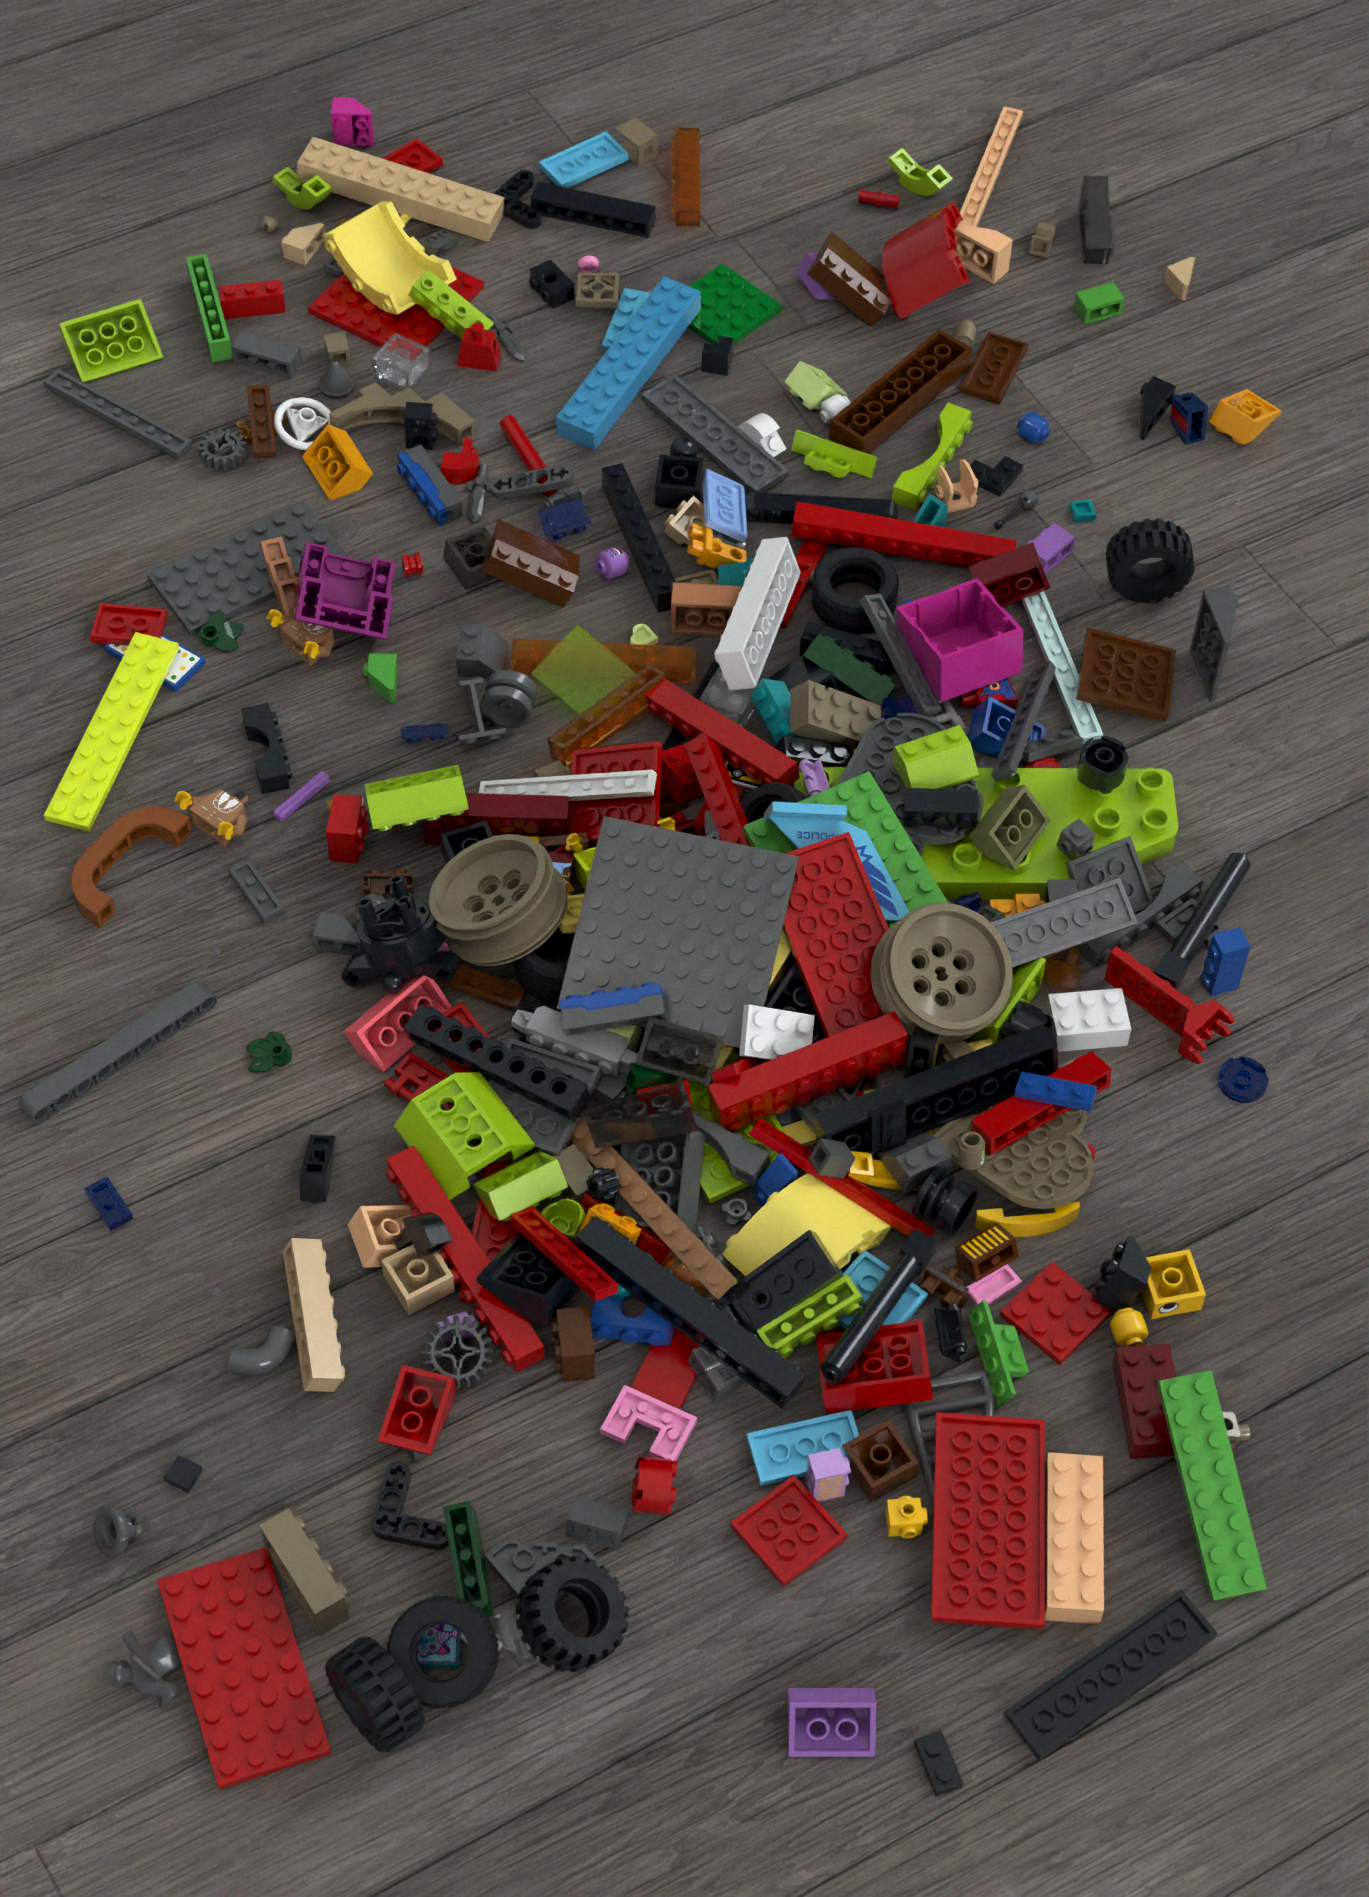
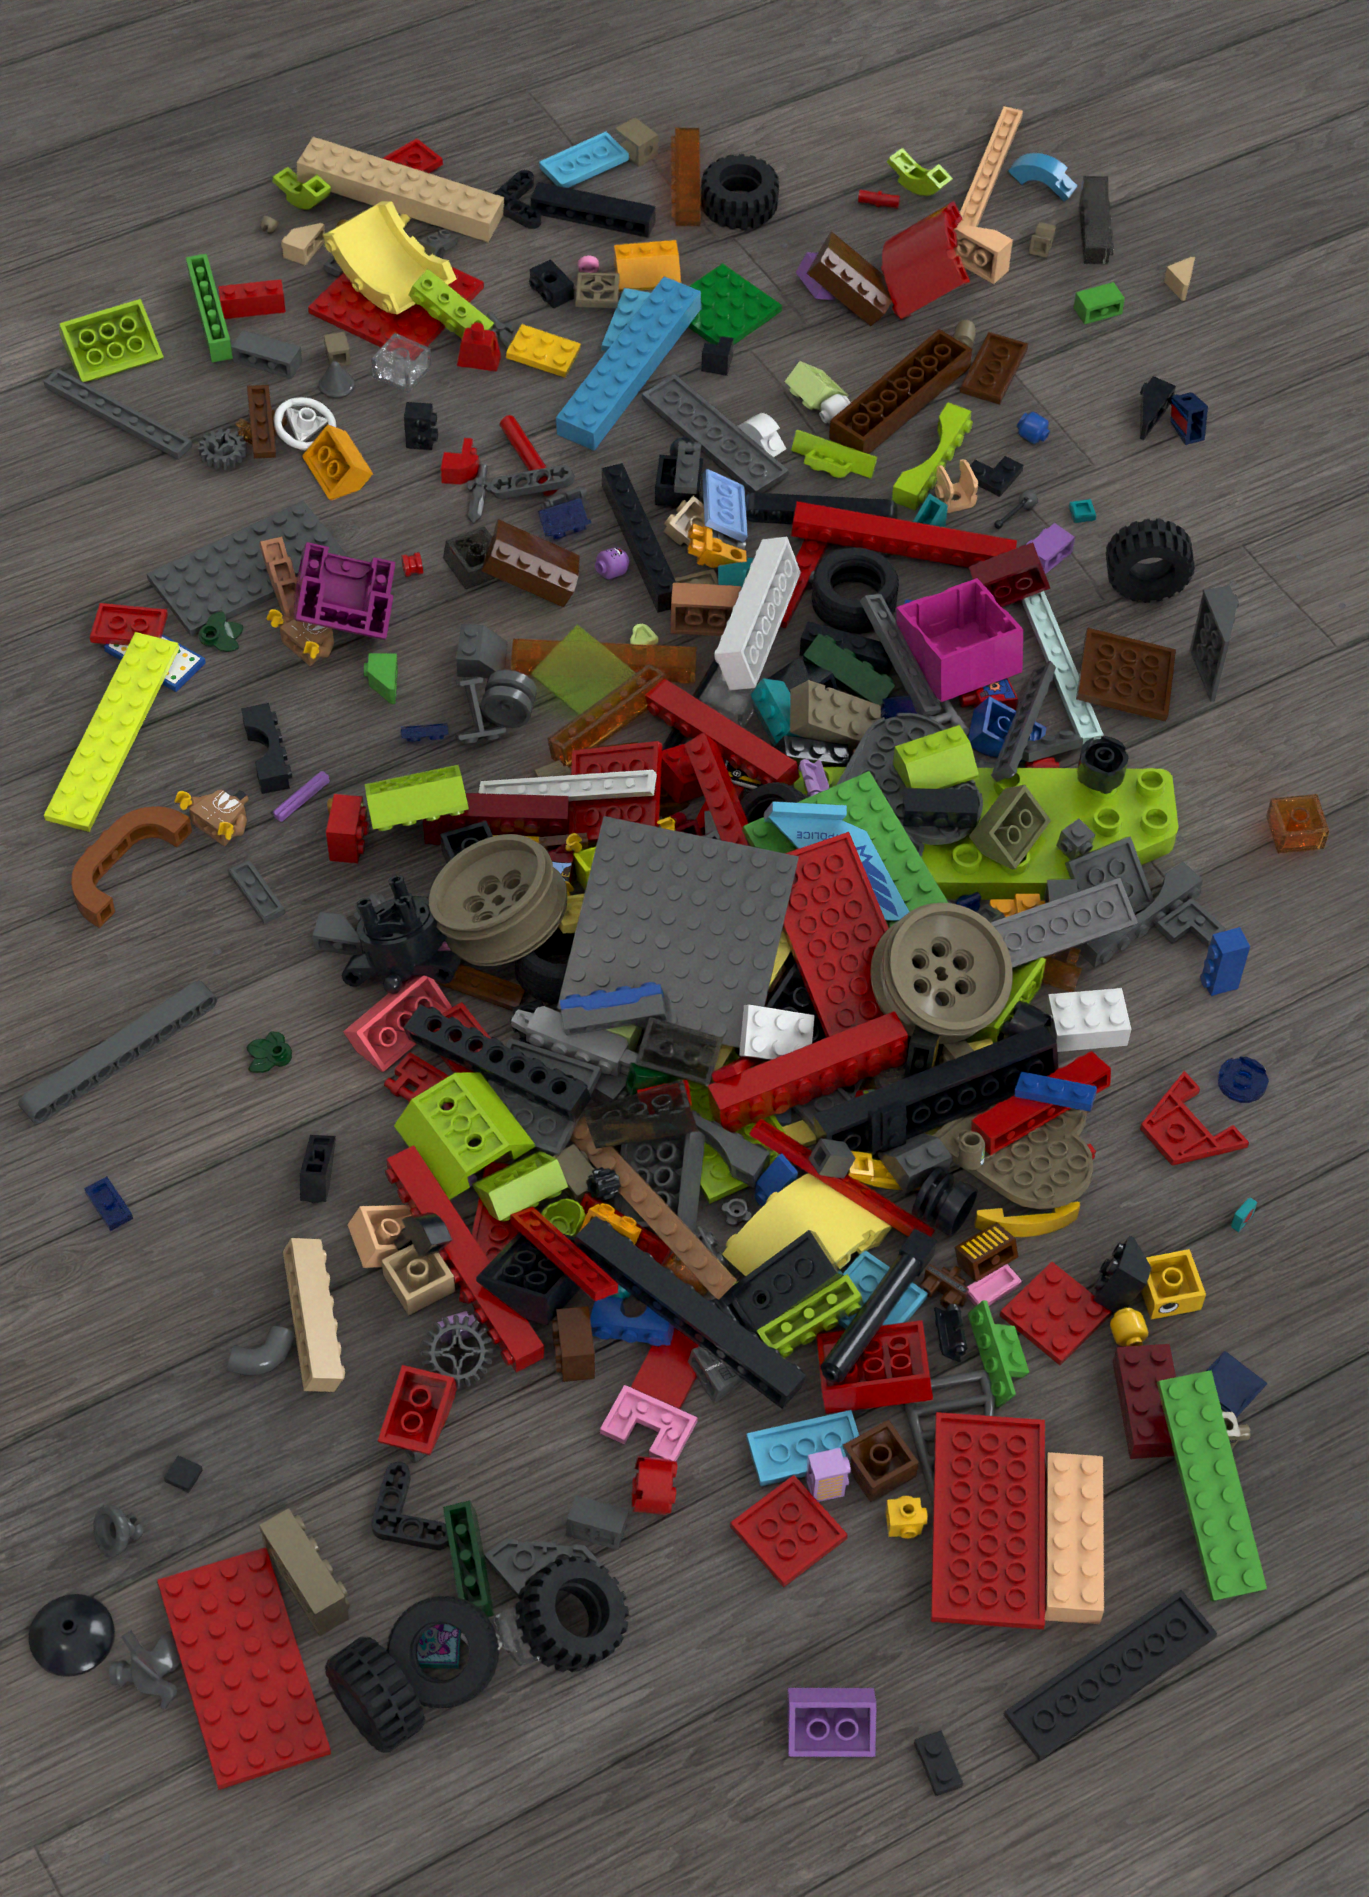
dark tan arch [329,382,475,446] -> none
dark pink slope [331,97,374,146] -> none
reddish brown hinge [362,870,413,895] -> none
piece [396,445,463,526] -> none
red hinge [1104,946,1235,1064] -> none
black brick [1154,853,1251,990] -> none
light orange slope [1209,389,1282,444] -> none
none -> black dish [29,1594,115,1677]
none -> yellow plate [506,324,581,378]
none -> light orange slope [614,240,681,293]
none -> dark grey plate [674,441,701,494]
none -> black tyre [701,154,779,230]
none -> dark azure arch [1008,153,1077,202]
none -> red wing [1140,1071,1249,1166]
none -> dark blue piece [1206,1351,1267,1418]
none -> teal tile [1231,1197,1258,1232]
none -> clear orange brick [1266,794,1329,854]

